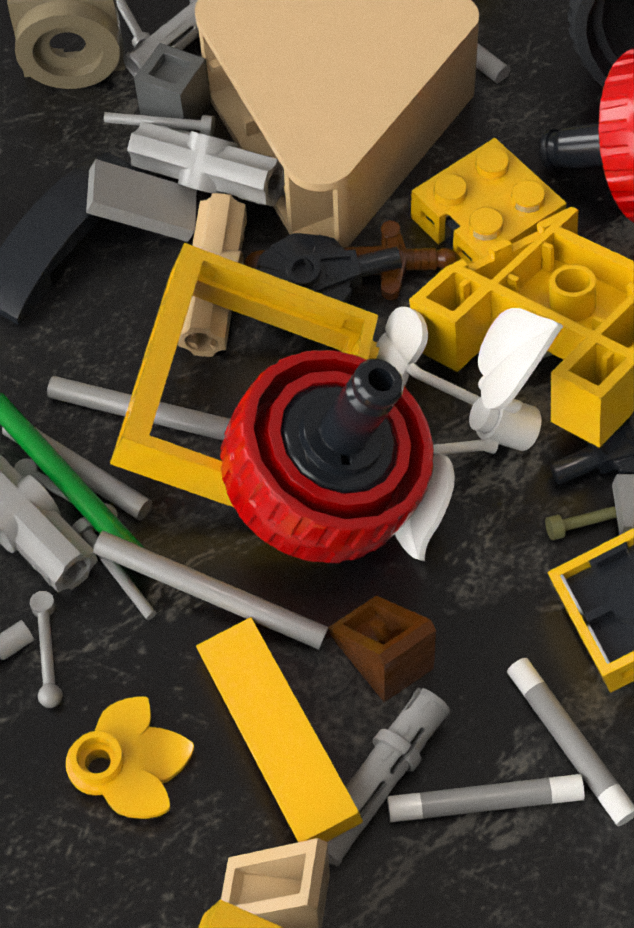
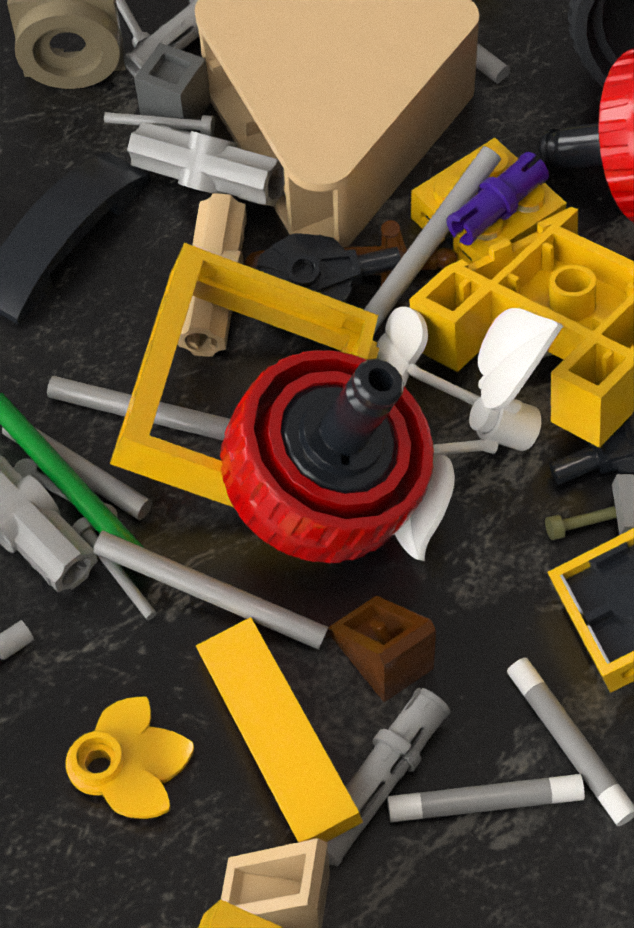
light grey hinge [30,591,63,708] -> none
light grey tile [86,159,197,242] -> none
none -> light grey bar [364,146,501,333]
none -> dark purple pin [446,152,549,246]

